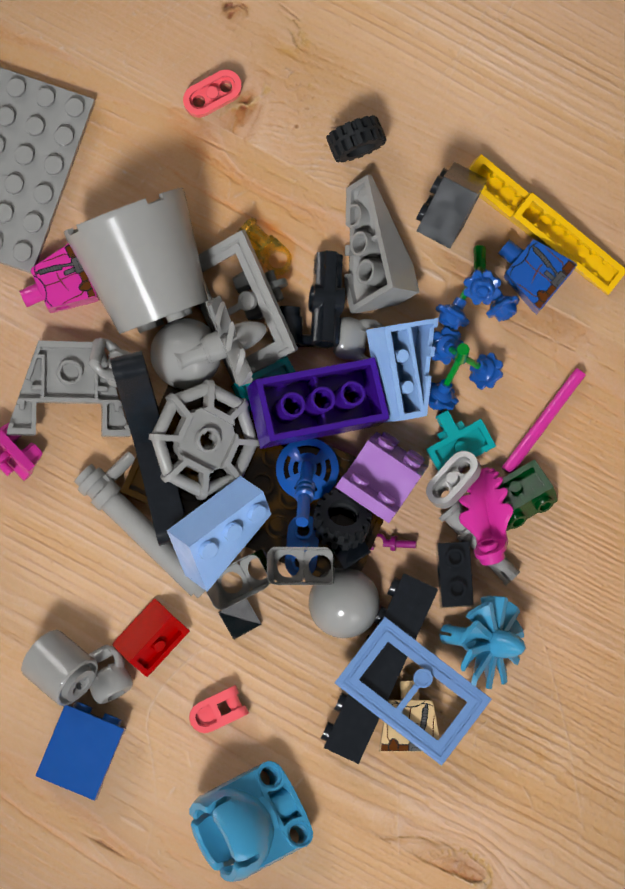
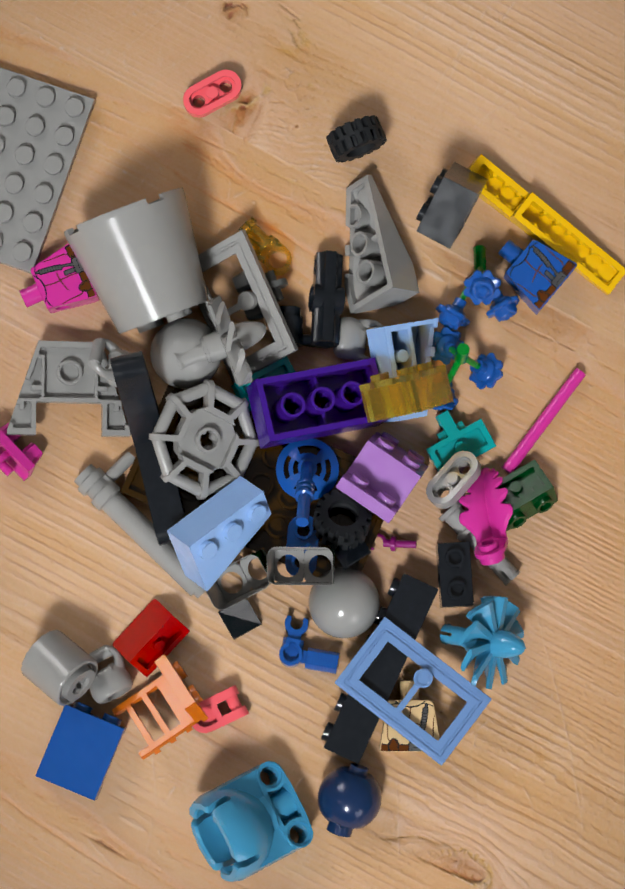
none -> orange plate [112,654,209,760]
none -> blue bar [279,615,340,674]
none -> dark blue brick [318,763,382,837]
none -> clear yellow brick [359,361,454,423]

